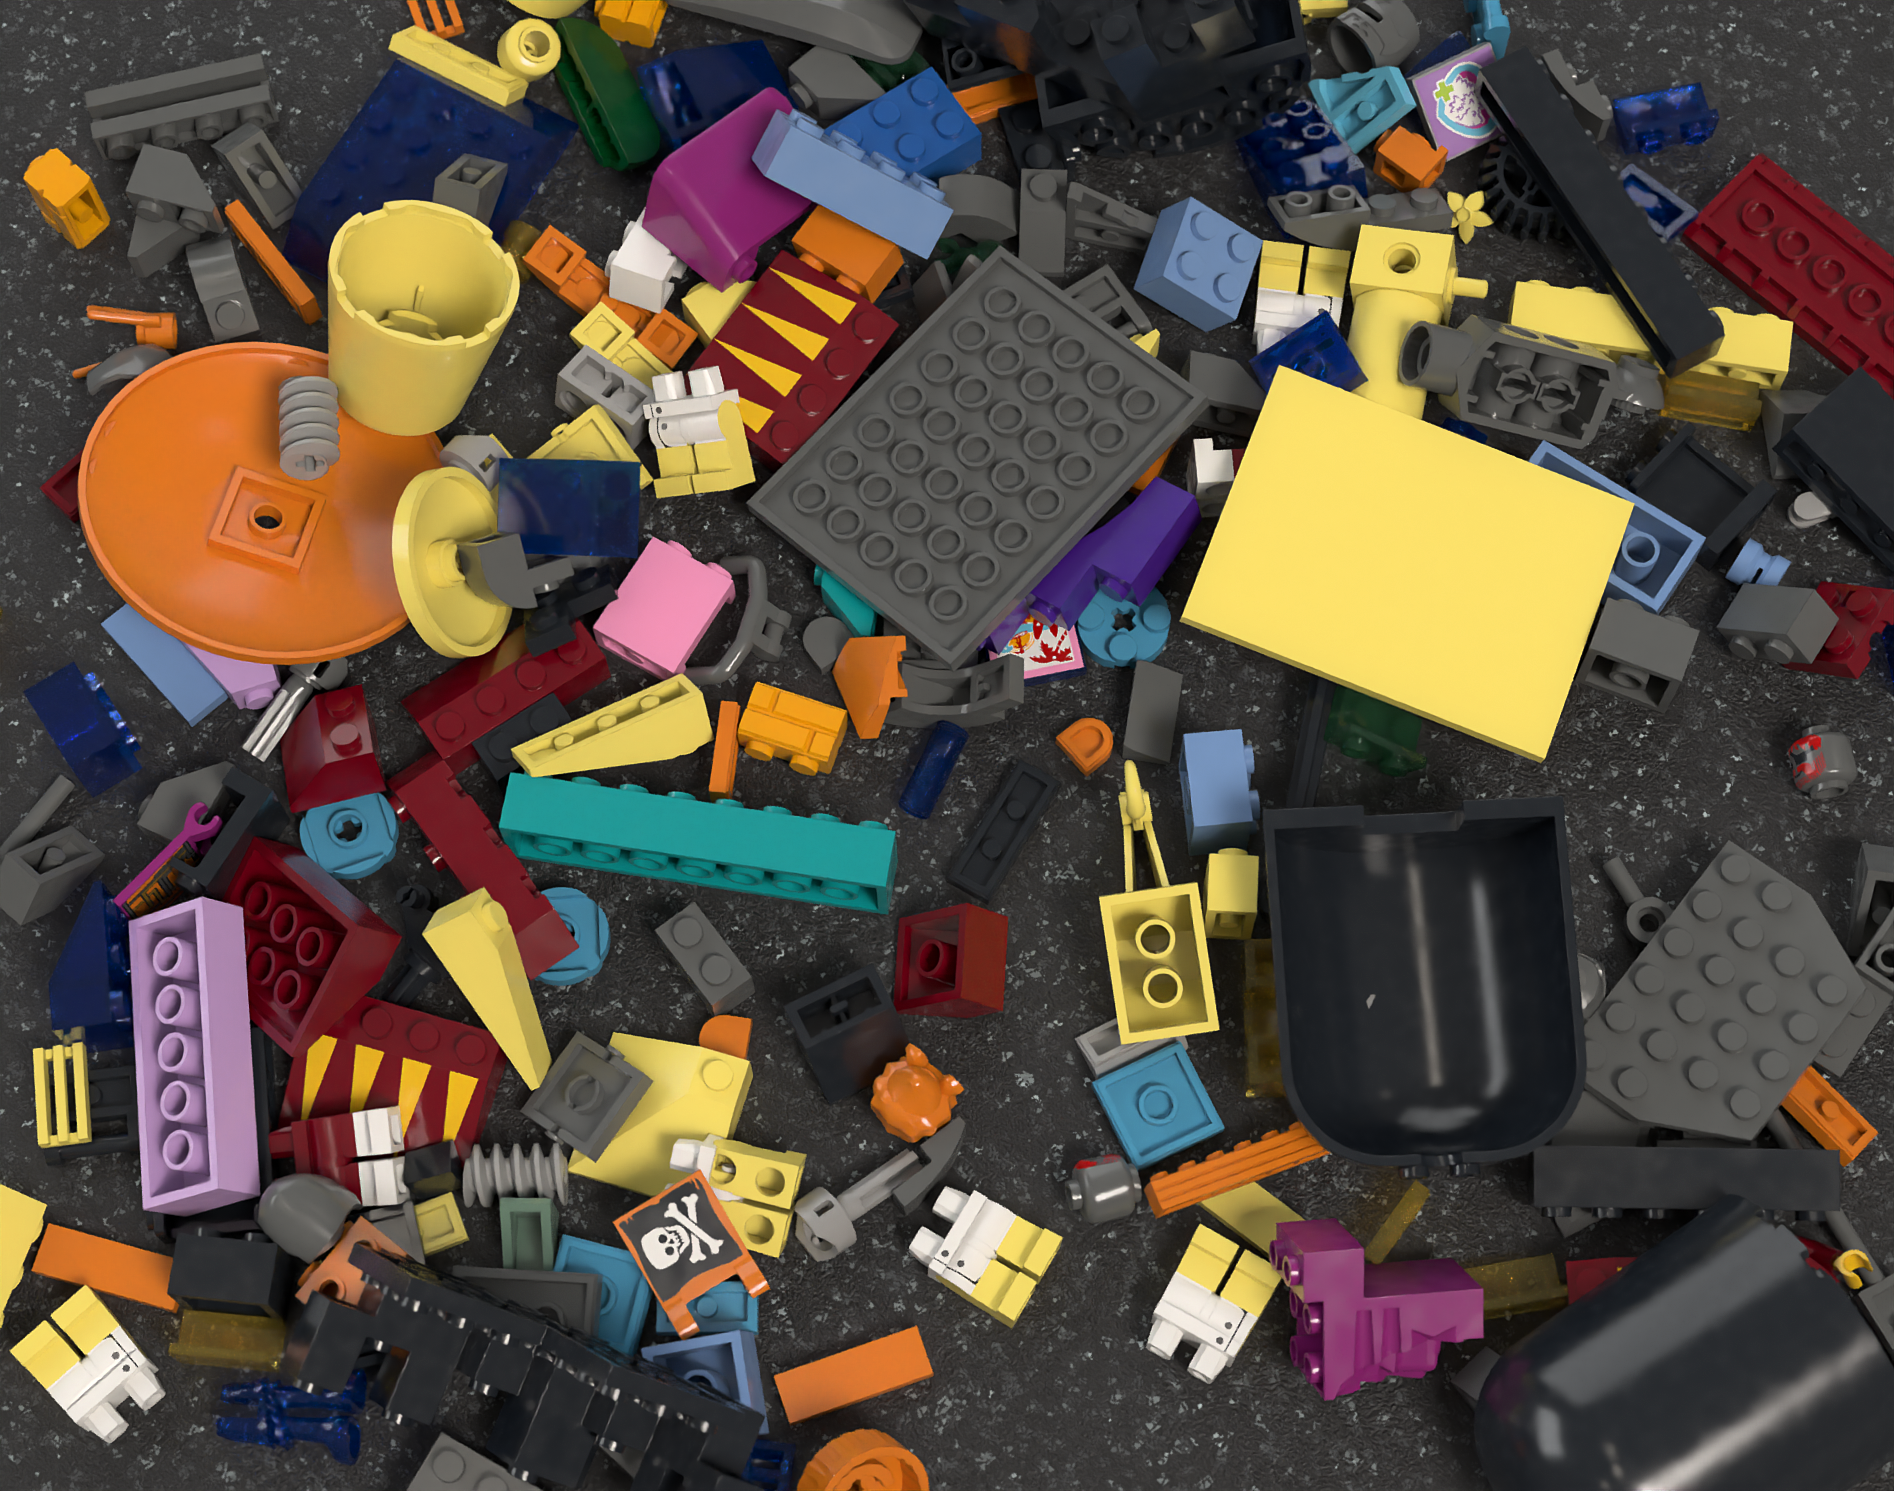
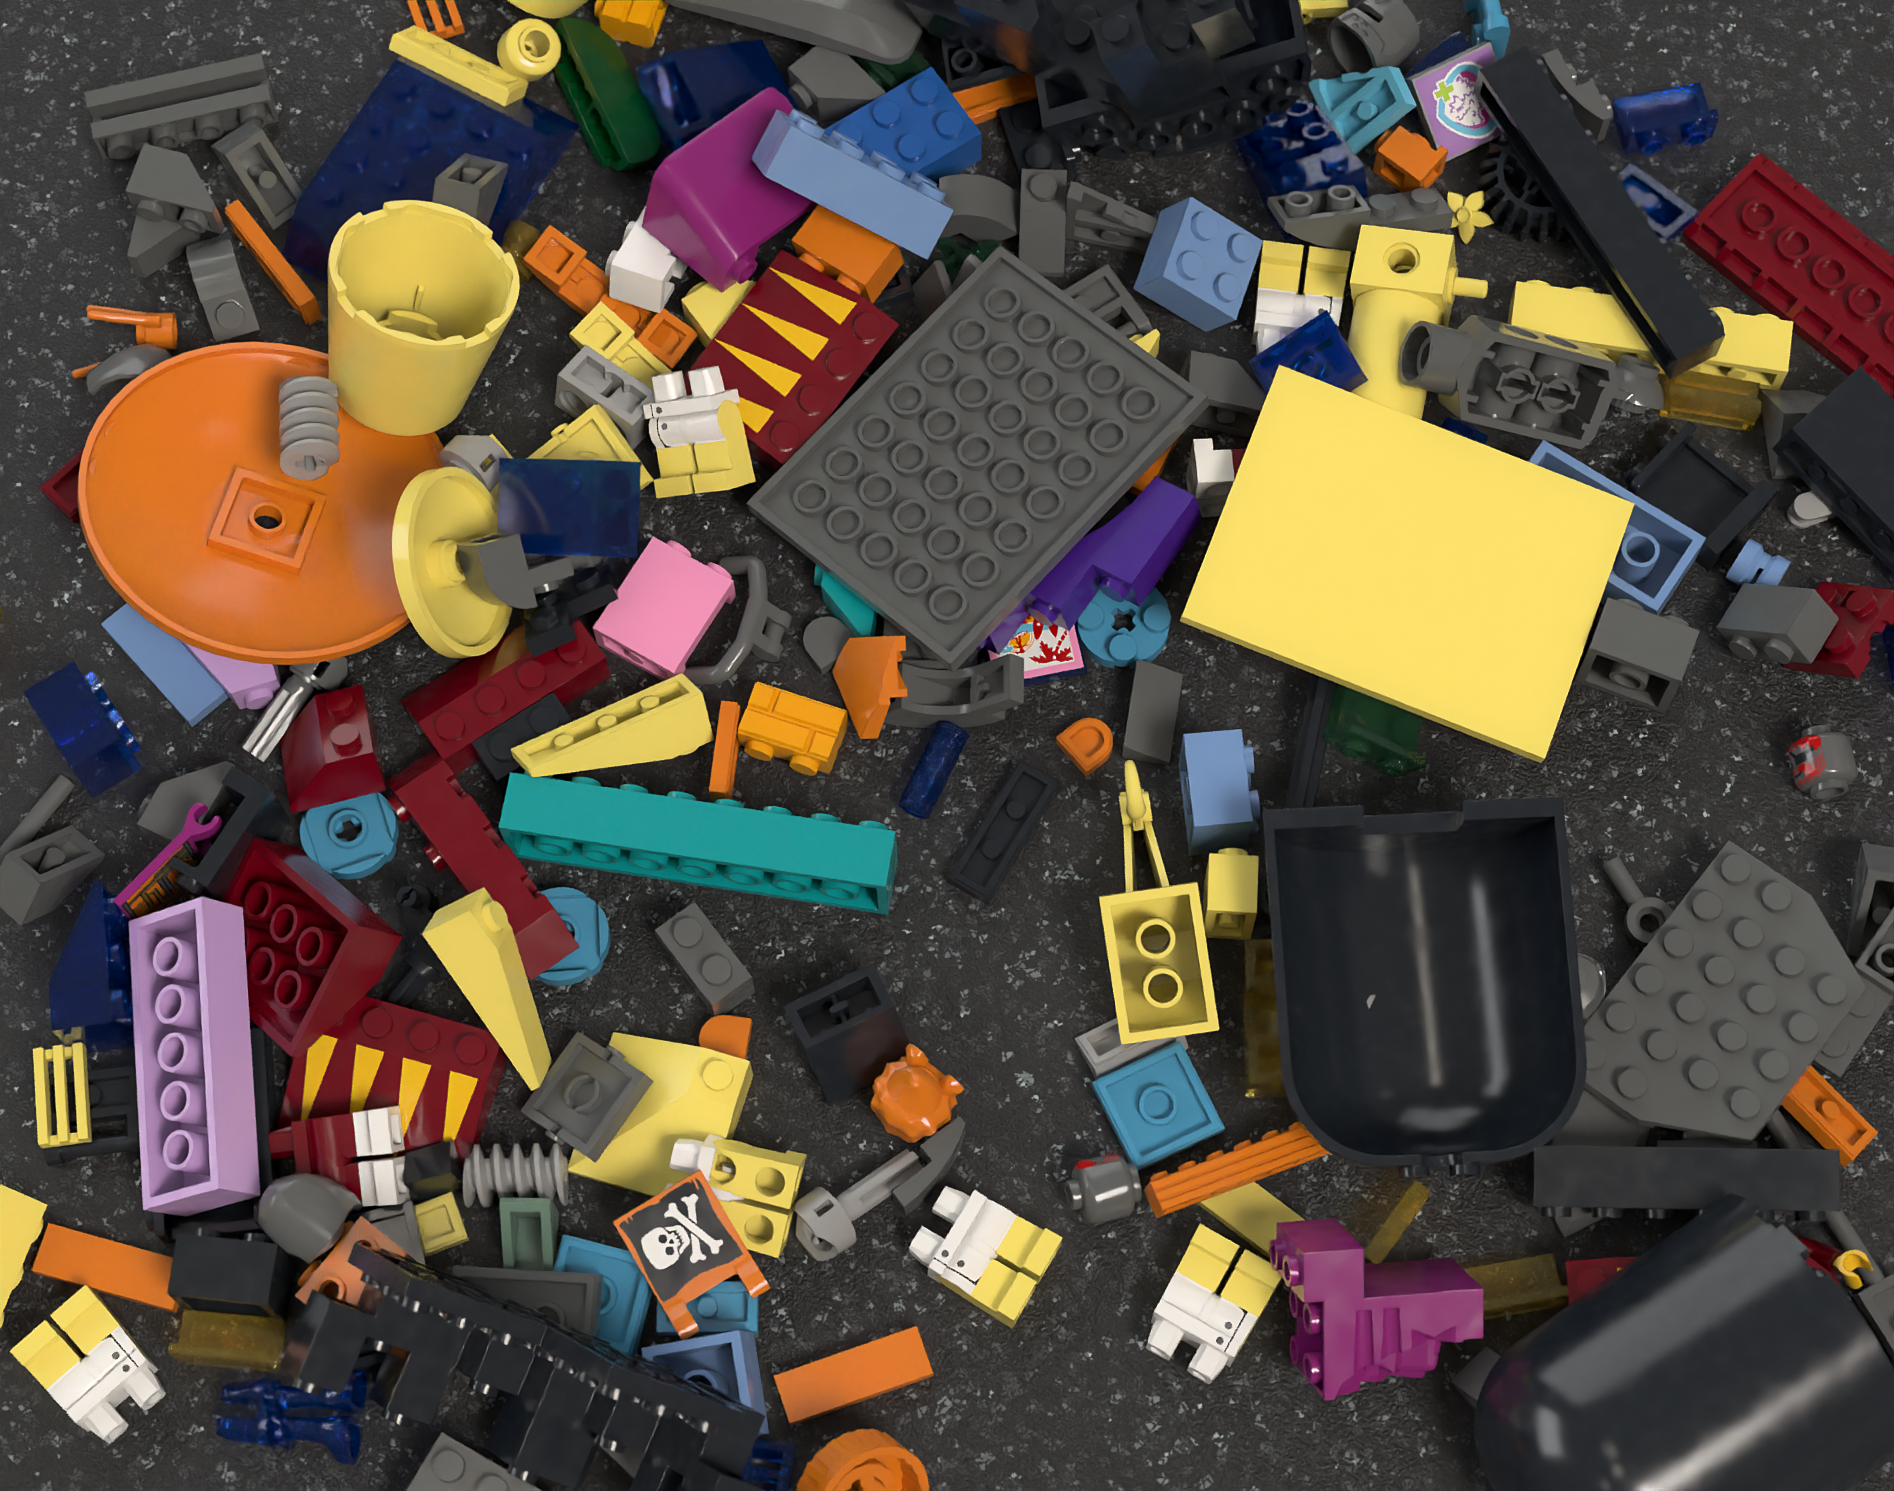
light orange brick [23,148,111,249] -> none
dark red slope [893,903,1008,1018] -> none

